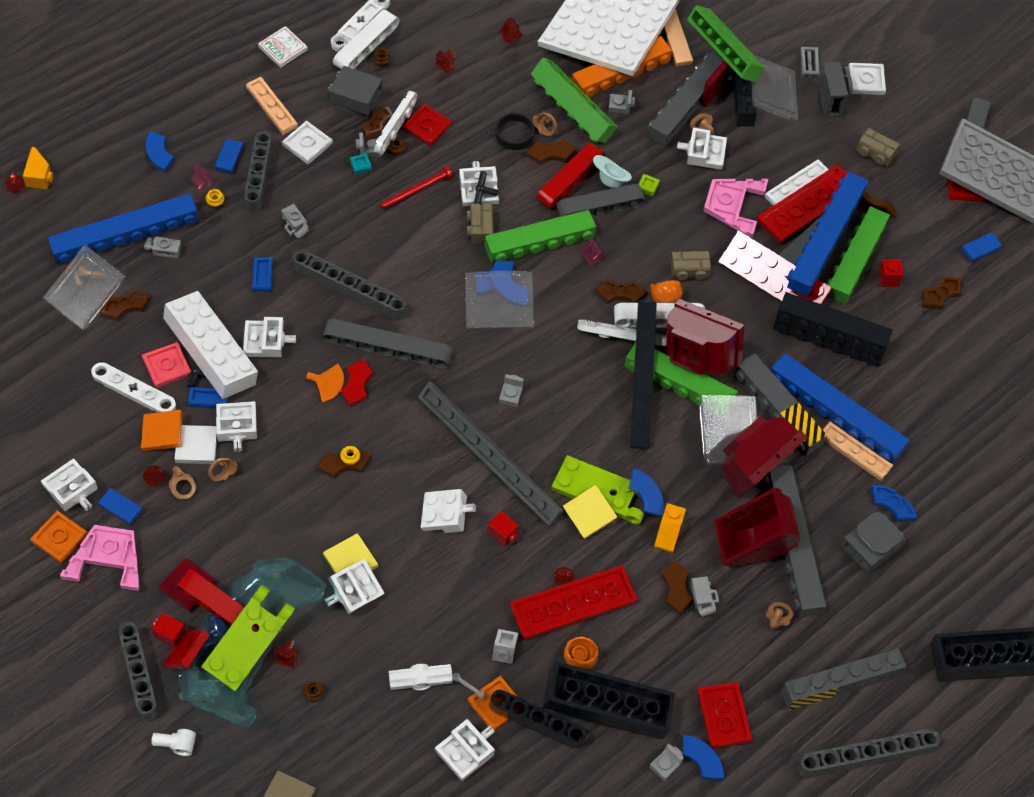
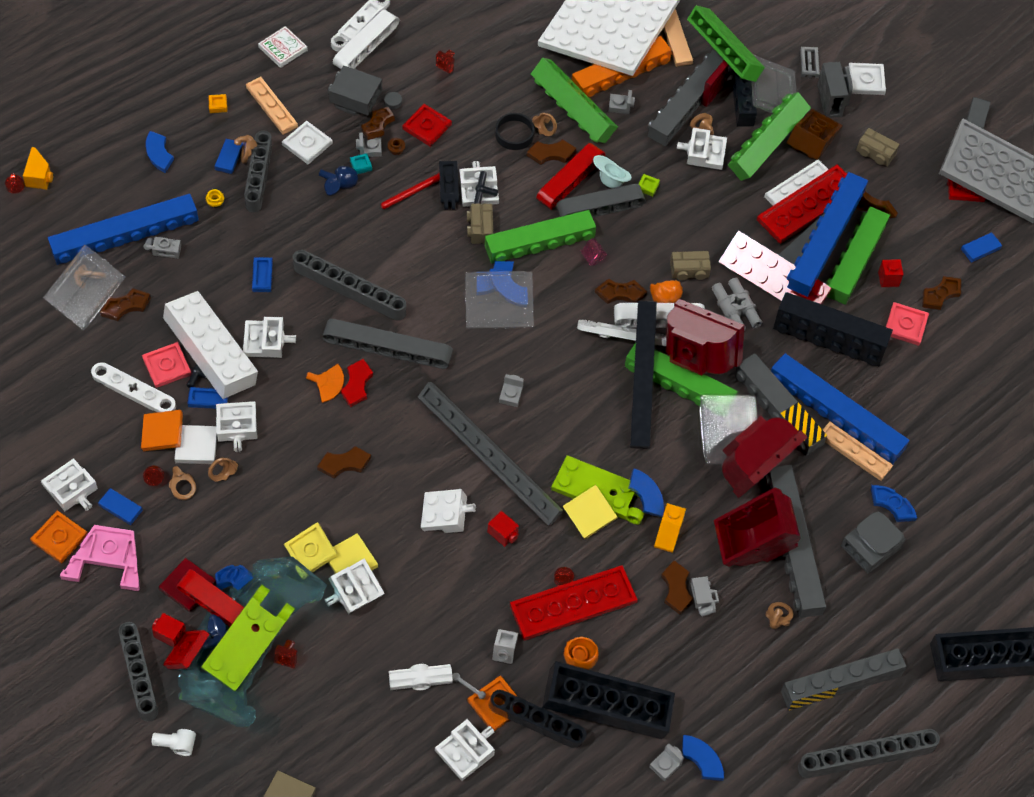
clear pink tile [191,164,214,189] -> none
light grey piece [281,204,309,239] -> none
reddish brown plate [303,681,324,701] -> none
yellow plate [340,446,360,465] -> none
reddish brown plate [373,49,390,65] -> none
white piece [374,91,417,155] -> none
clear red tile [500,18,523,43] -> none
red plate [697,682,752,749] -> none
bright pink wing [704,179,768,238] -> none
none -> light orange tile [208,94,227,113]
none -> blue tile [215,565,253,590]
none -> medium nougat piece [234,135,257,164]
none -> light yellow tile [284,522,338,578]
none -> dark blue piece [318,166,358,196]
none -> dark grey tile [384,92,402,110]
none -> black hinge [439,161,459,210]
none -> light grey pin [712,277,762,331]
none -> bright green brick [728,92,811,181]
none -> reddish brown slope [787,109,843,160]
none -> coral tile [886,302,929,346]

